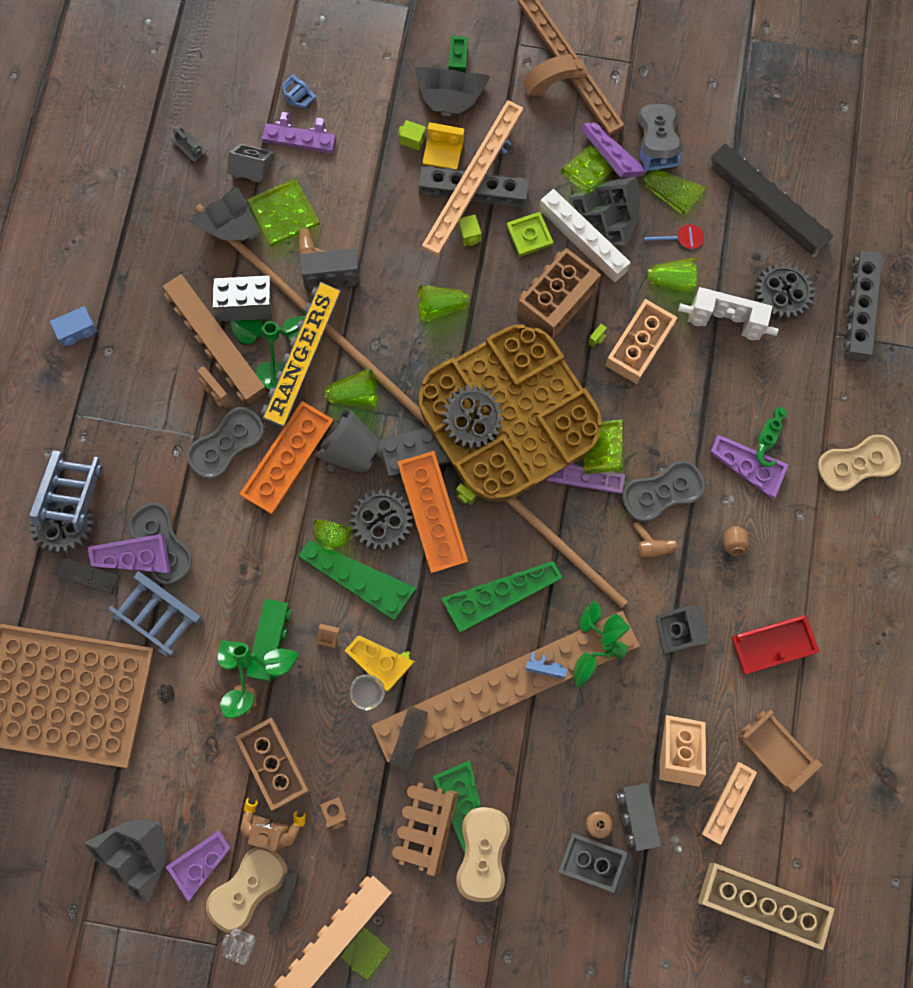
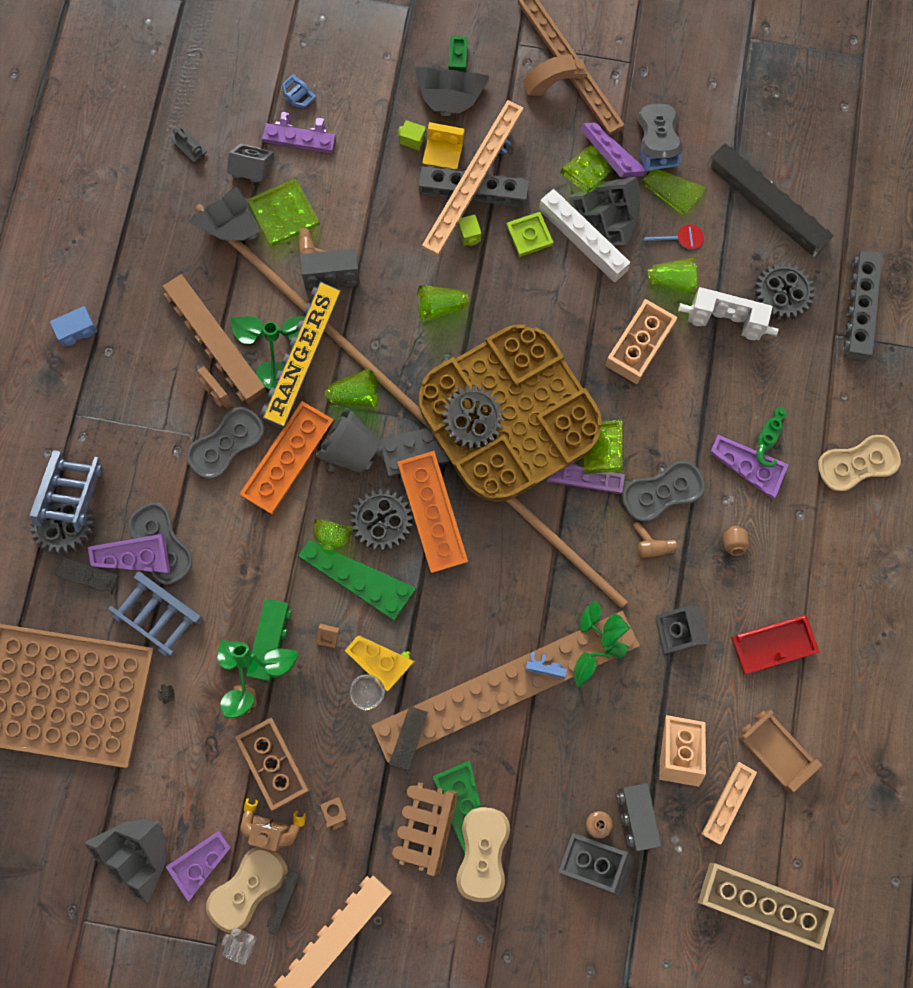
brick [213,276,272,322] -> none
clear neon green piece [341,927,390,980] -> none
green wing [441,561,563,633] -> none
lime plate [456,484,476,506] -> none
medium nougat brick [517,248,601,339] -> none
lime plate [588,324,607,348] -> none

